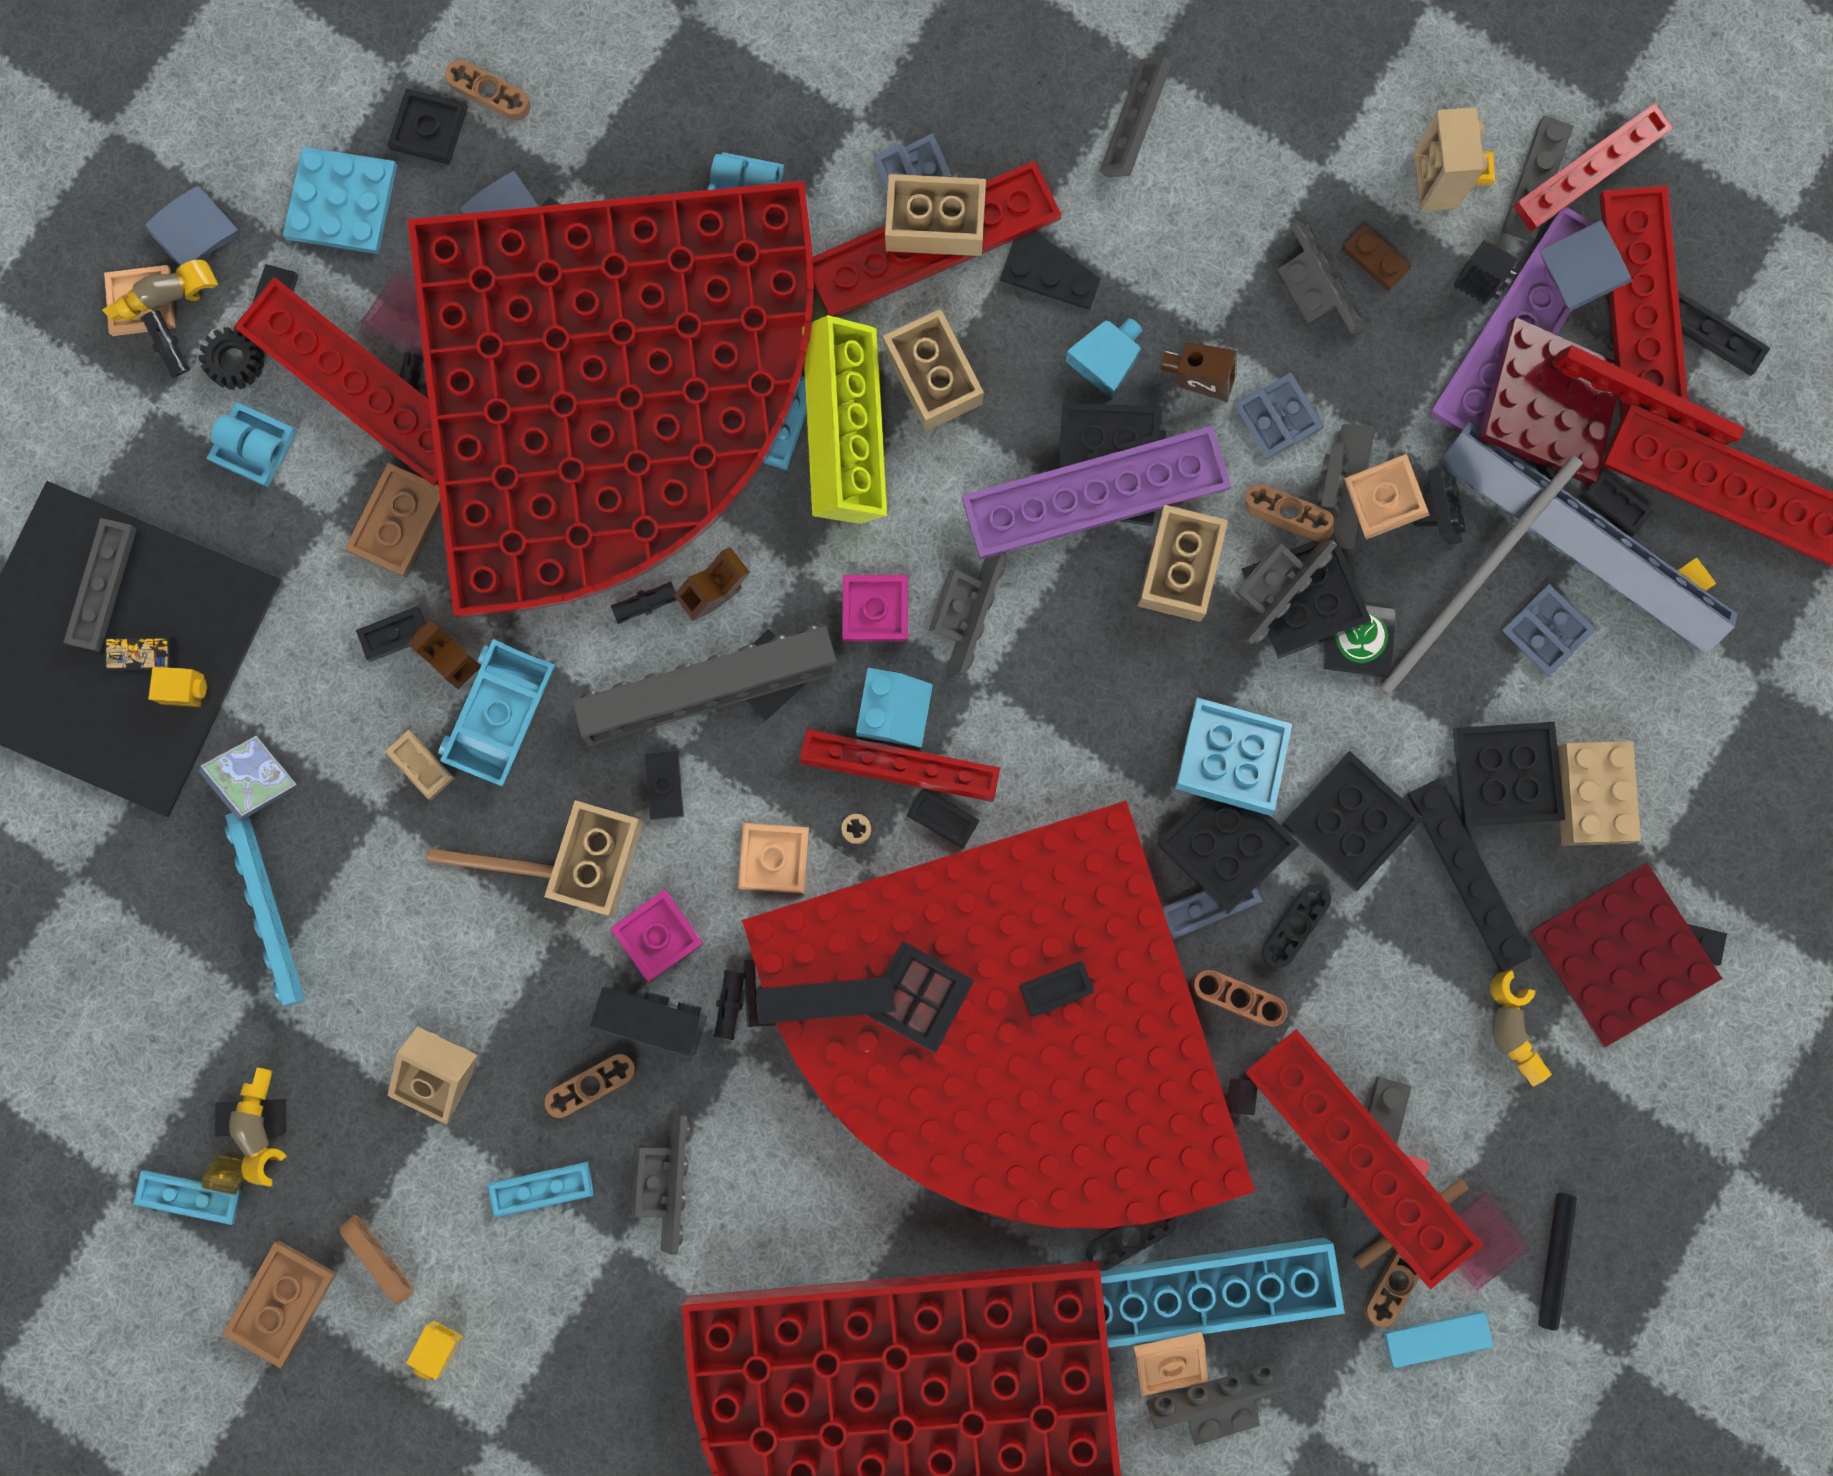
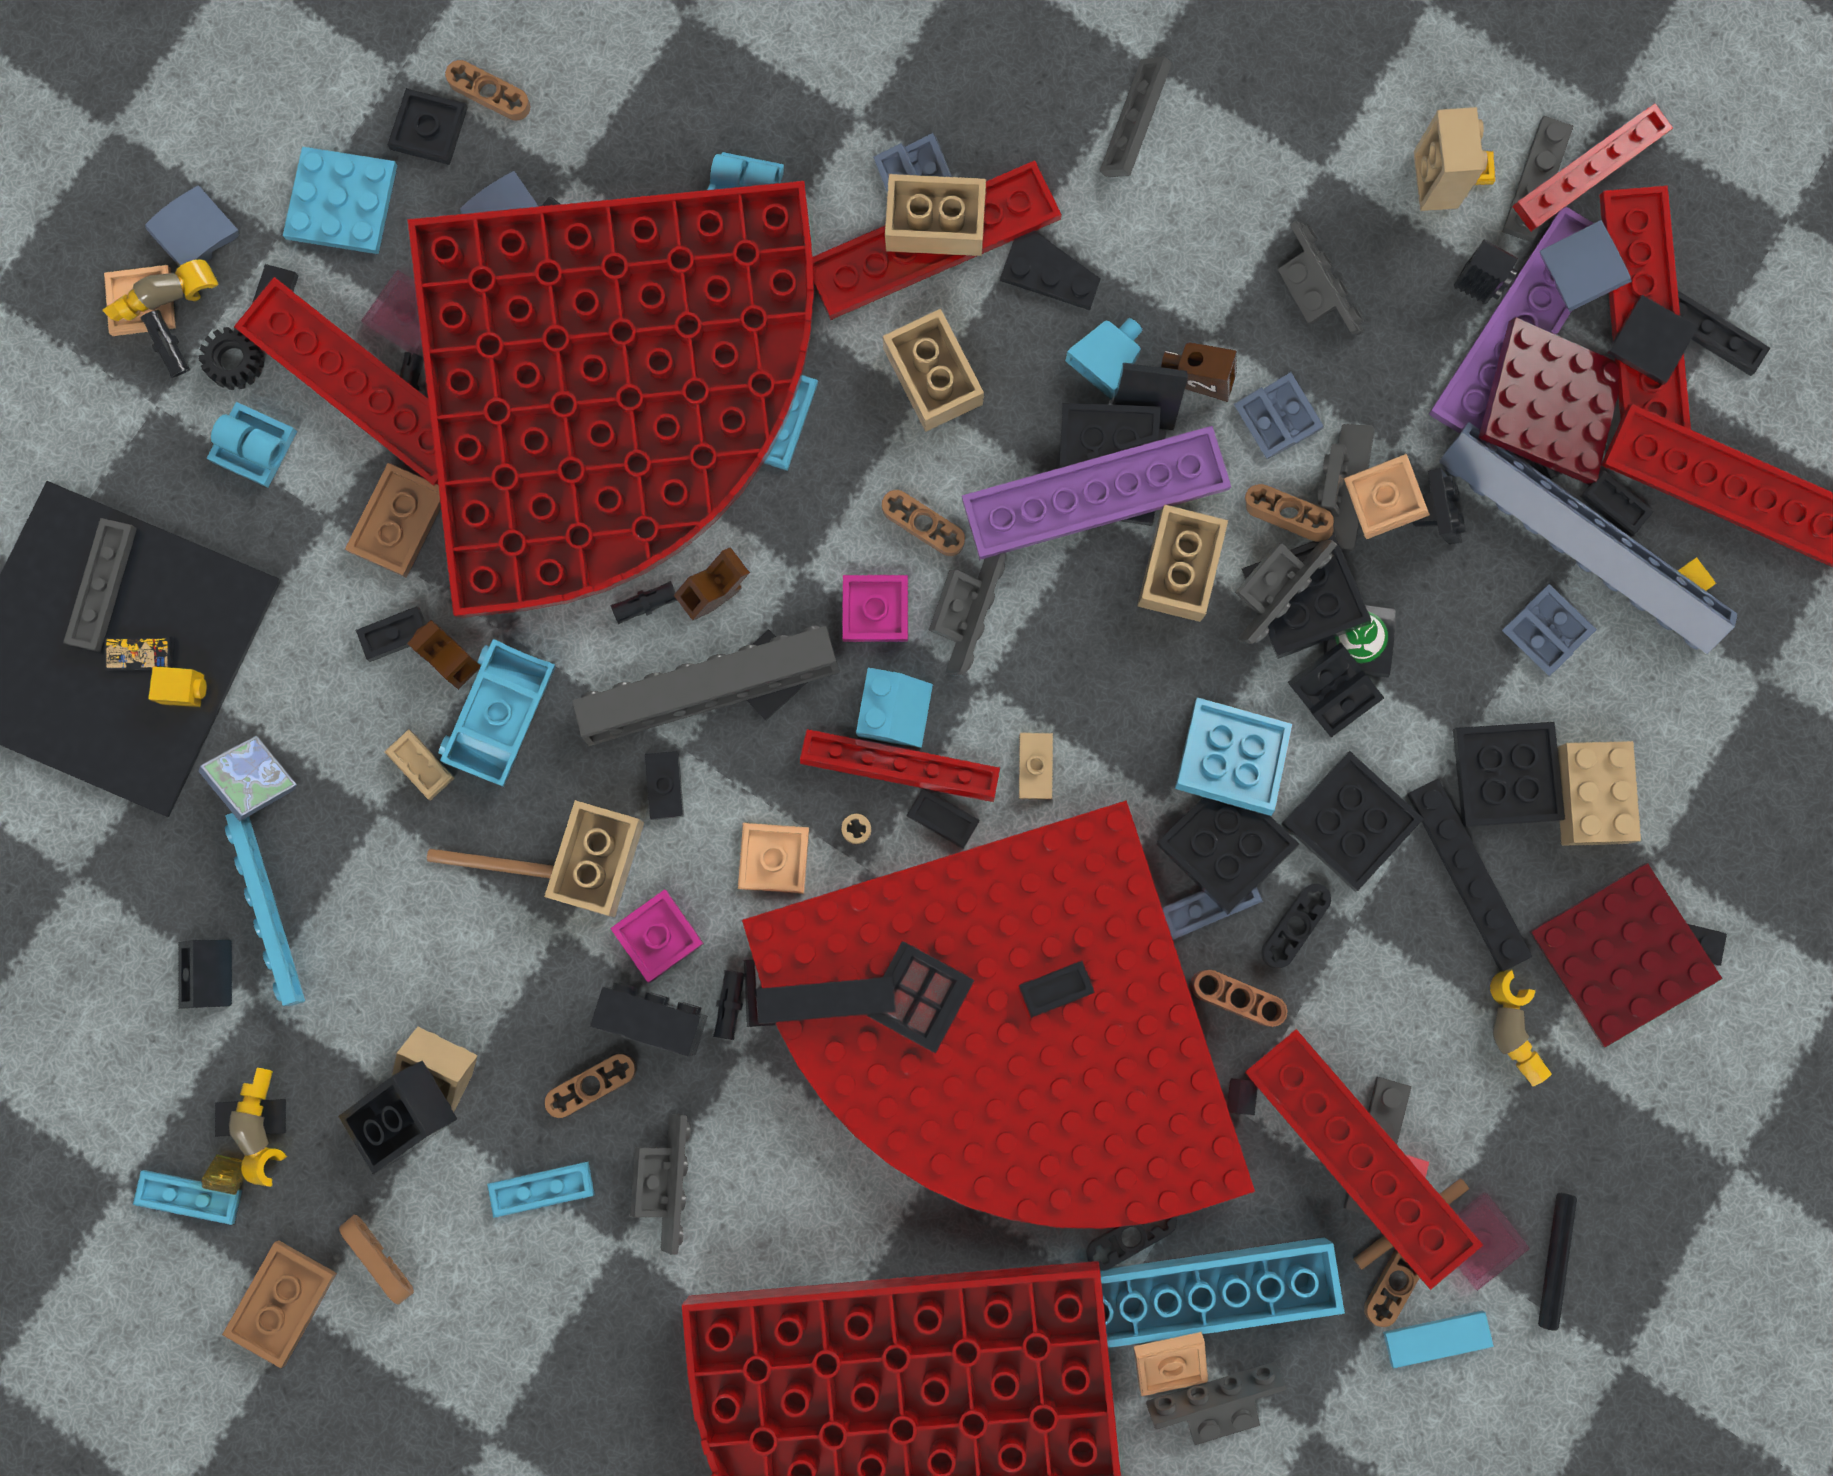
yellow brick [406,1320,463,1380] -> none
neon yellow brick [802,315,887,524] -> none
reddish brown plate [1341,224,1412,291] -> none
light grey piece [1380,455,1583,695] -> none
red plate [1553,345,1745,445] -> none
none -> black panel [178,940,232,1009]
none -> black brick [338,1060,457,1174]
none -> medium nougat beam [882,490,965,556]
none -> tan plate [1019,733,1053,800]
none -> black tile [1113,363,1188,431]
none -> black slope [1288,642,1384,737]
none -> black tile [1607,295,1698,385]

